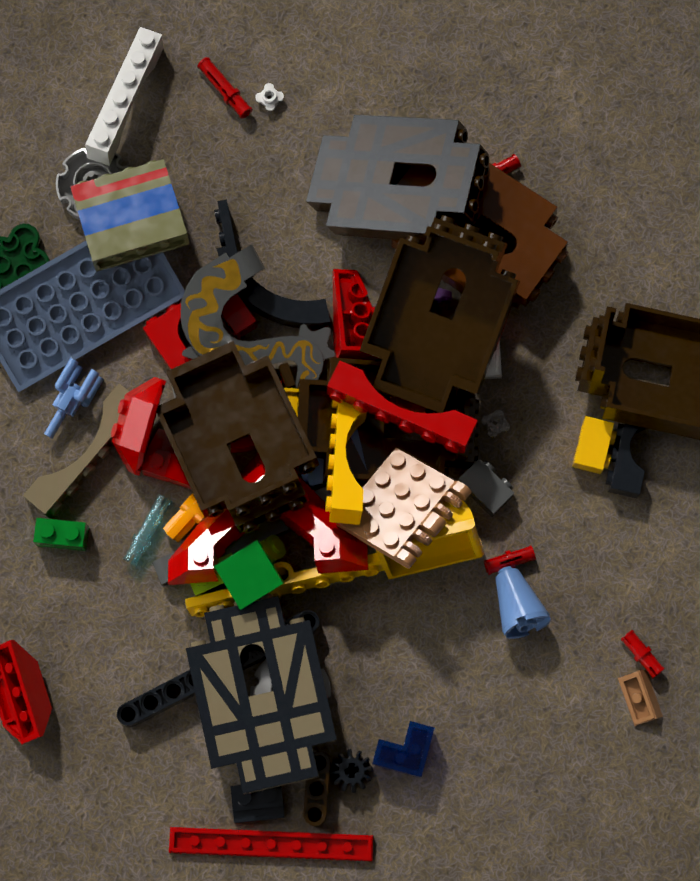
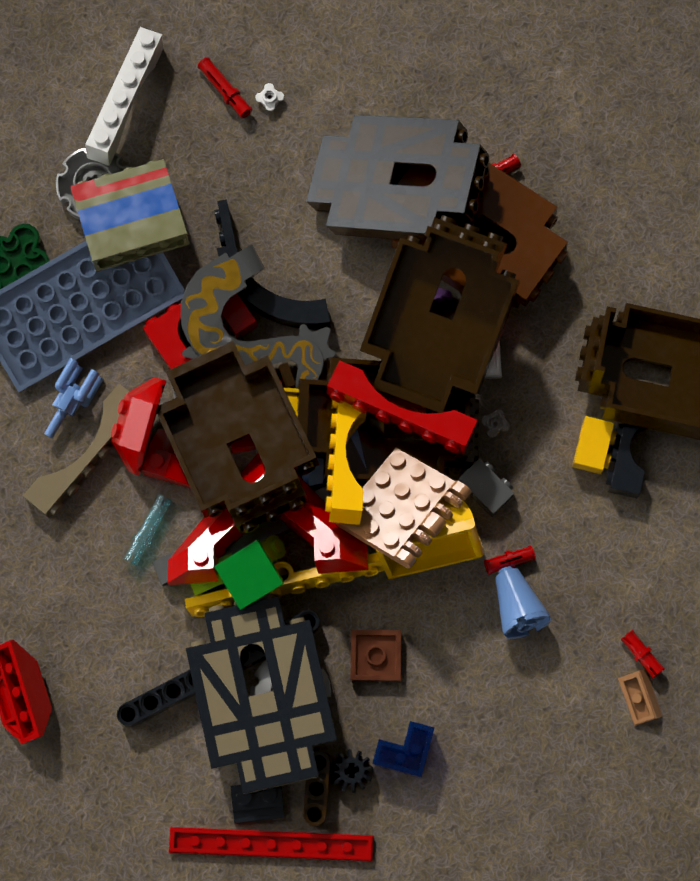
green brick [33,518,89,551] -> none
light orange piece [163,493,204,542] -> none
red wedge [332,269,378,360] -> none
none -> copper plate [350,630,401,682]

